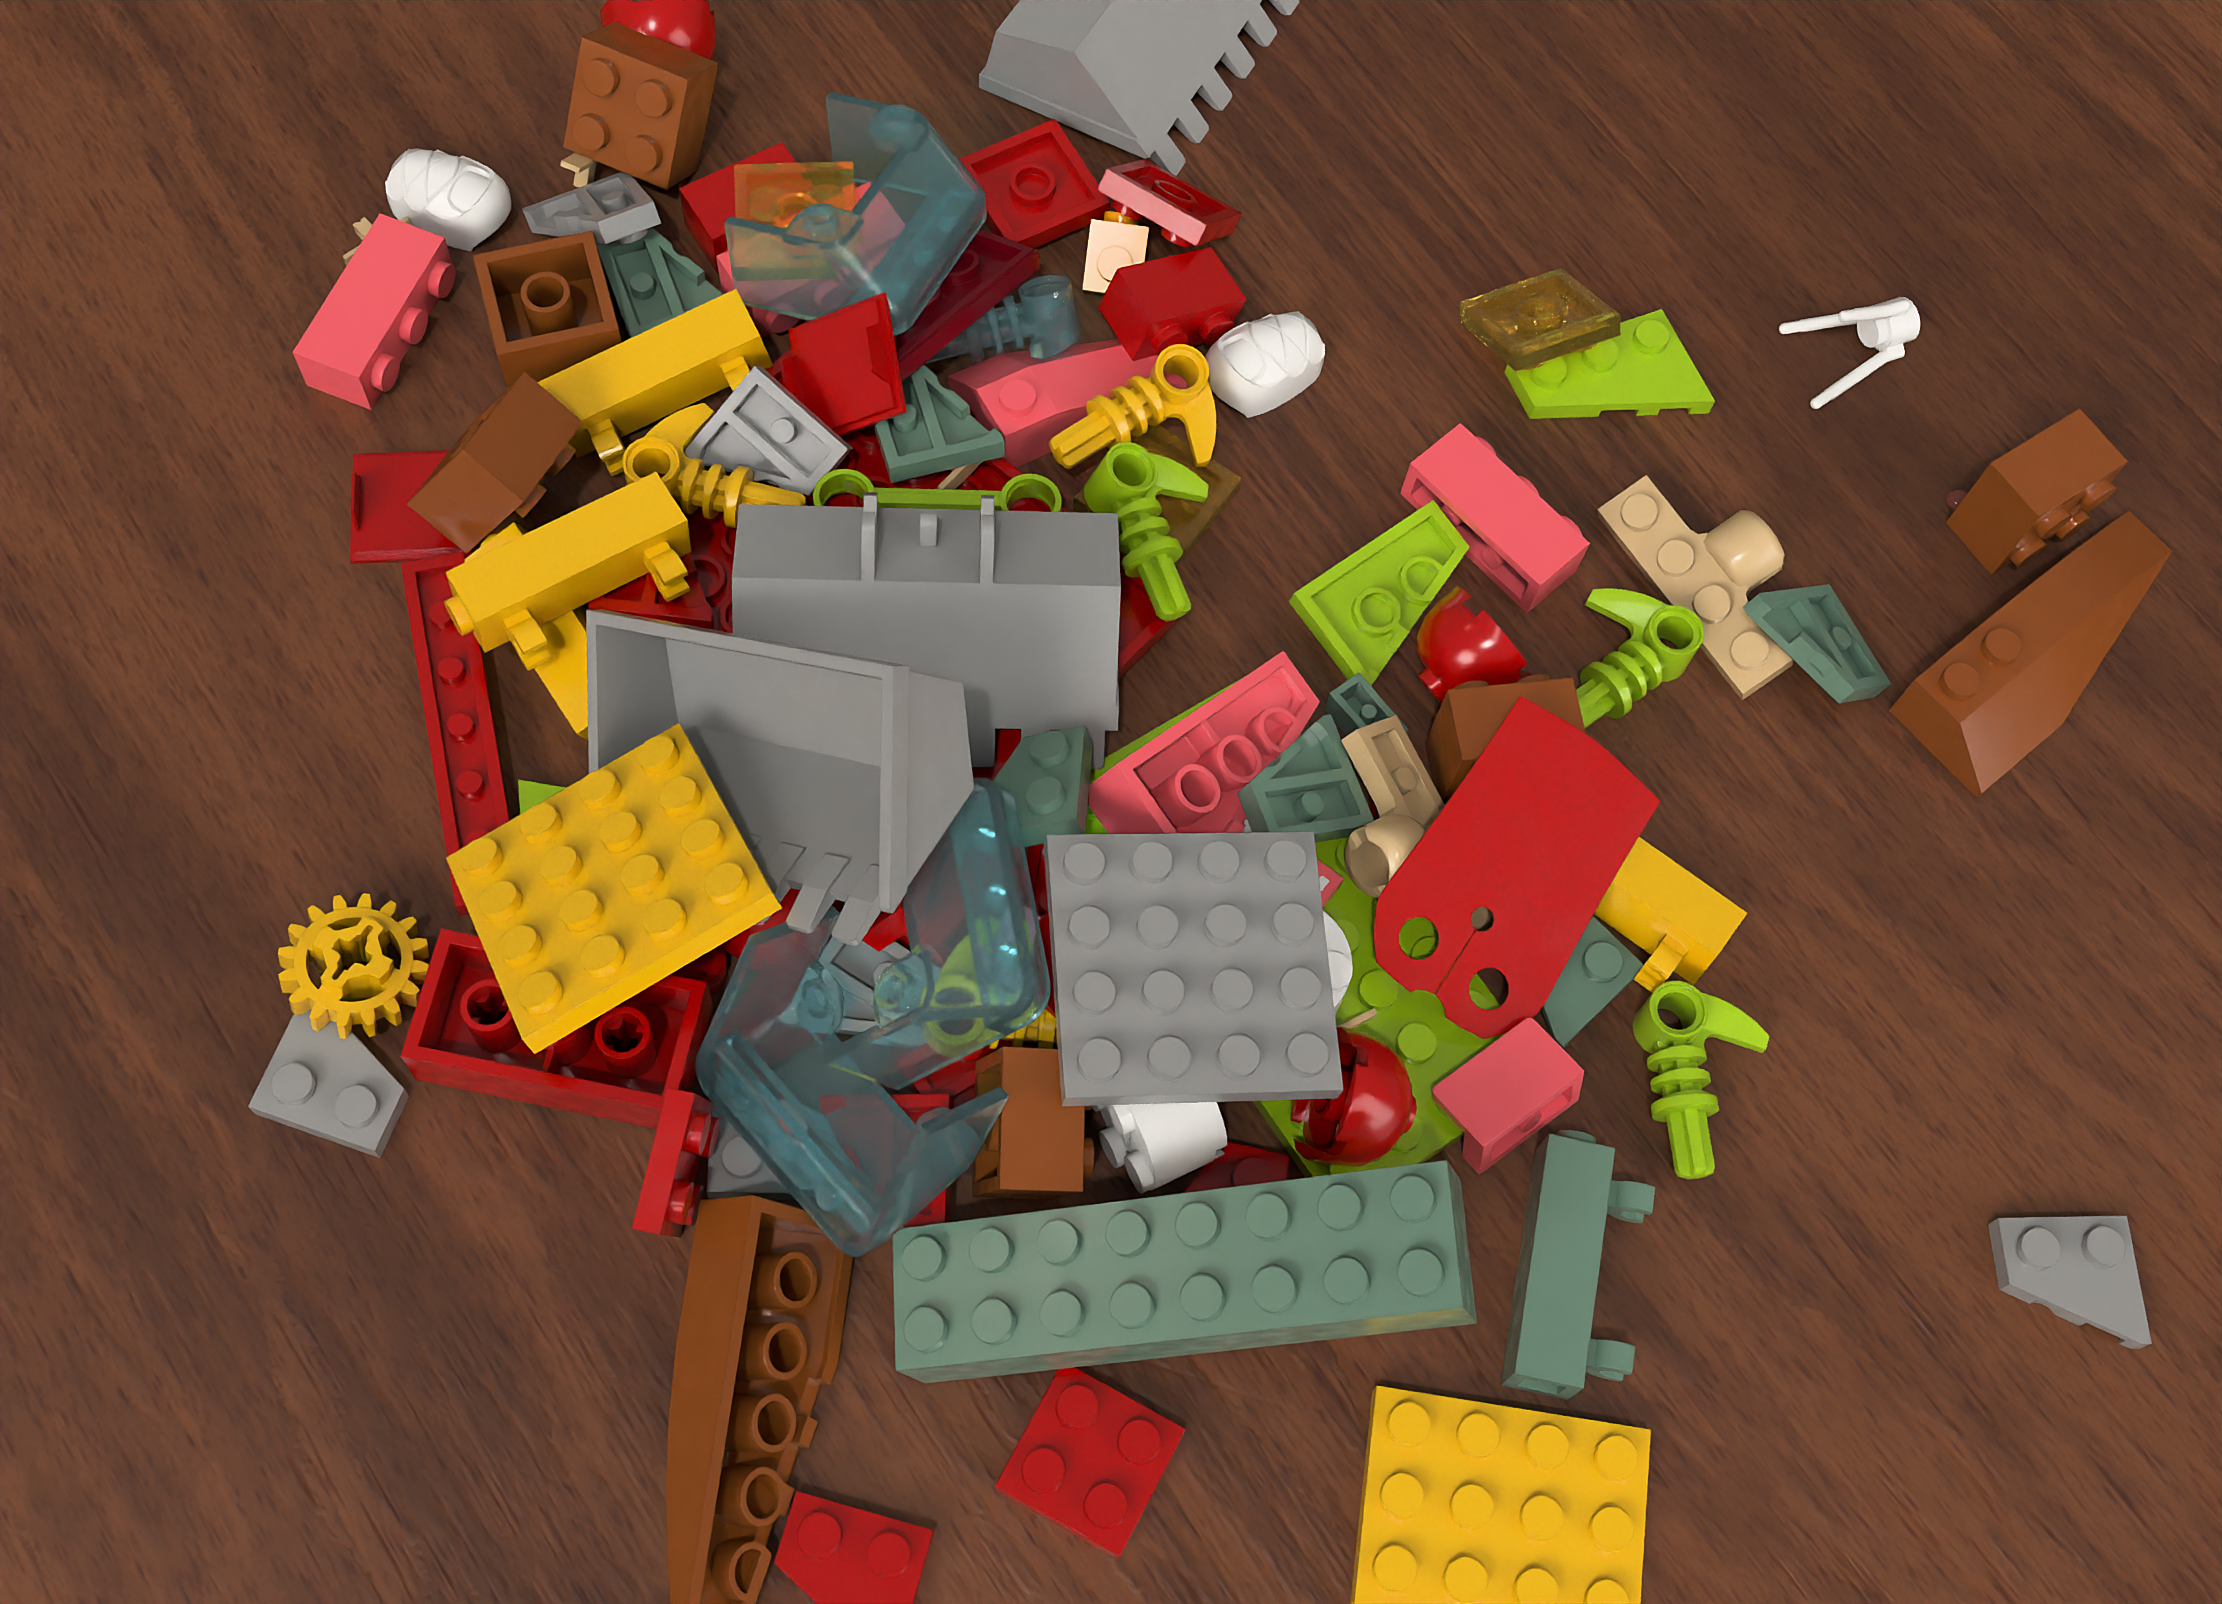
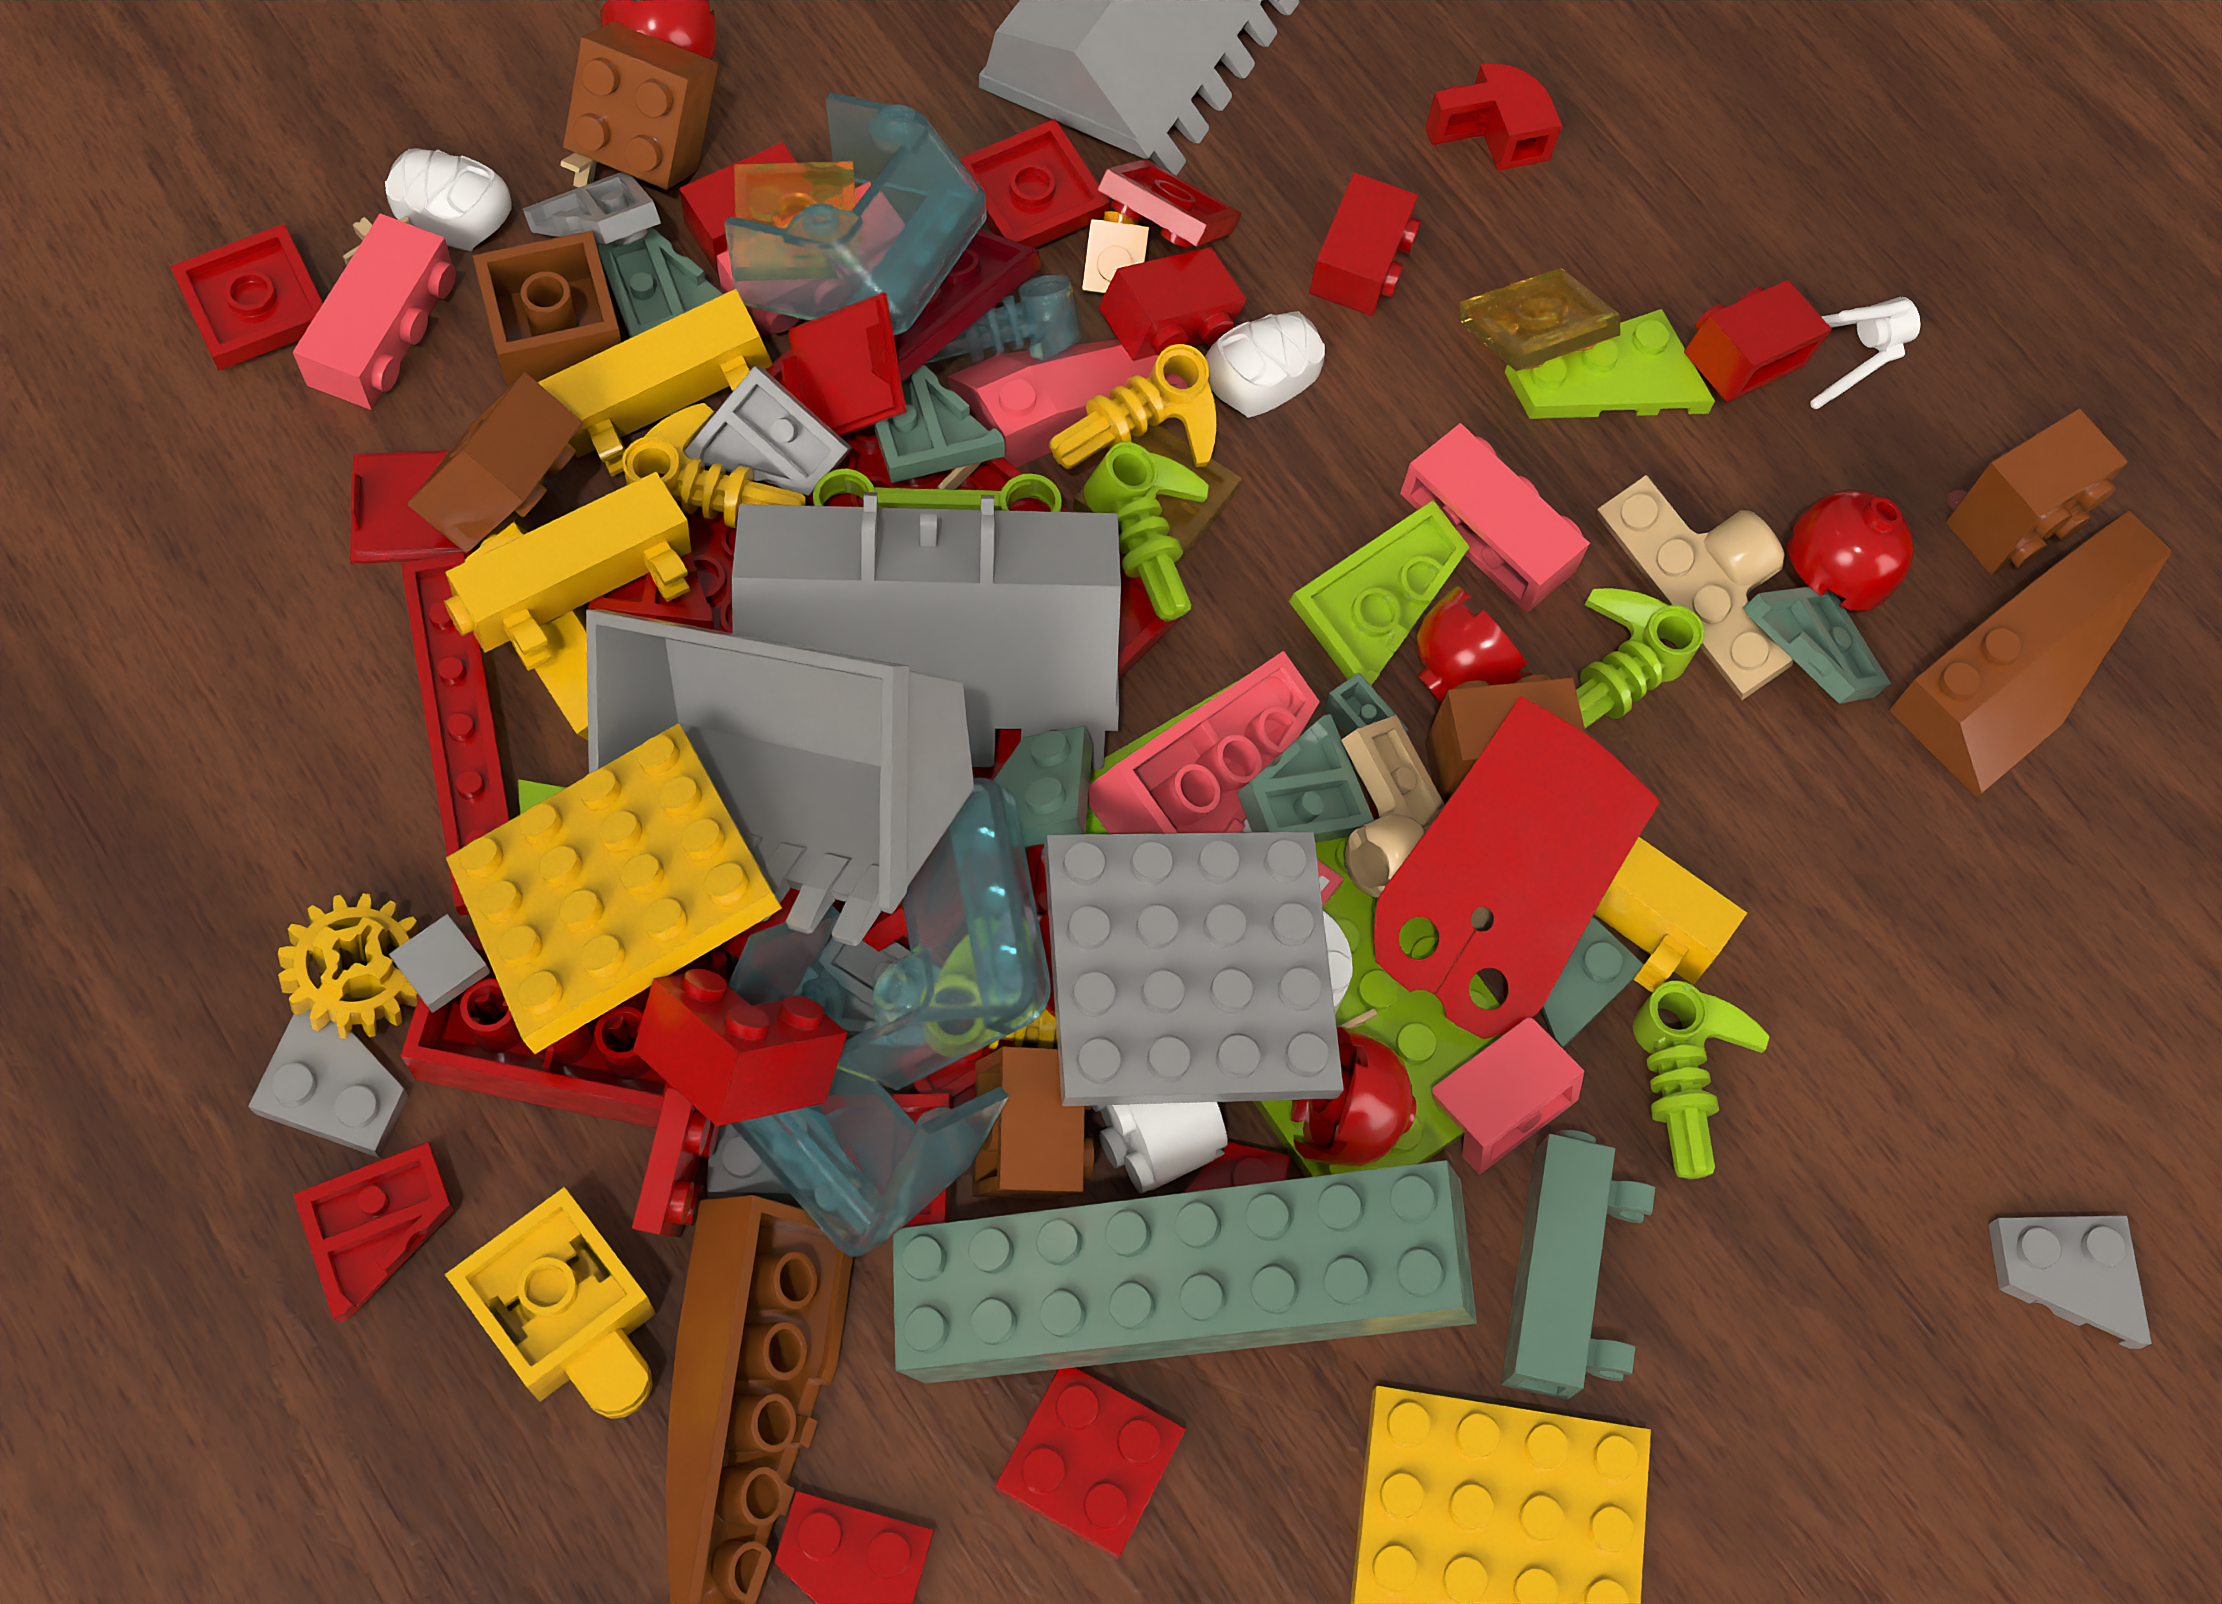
none -> red plate [170,224,323,371]
none -> red wing [293,1142,454,1323]
none -> light grey tile [389,914,490,1013]
none -> yellow brick [445,1187,656,1419]
none -> red brick [633,969,848,1127]
none -> red brick [1309,172,1422,316]
none -> red brick [1425,63,1562,171]
none -> red brick [1684,280,1832,403]
none -> red cylinder [1787,489,1914,611]

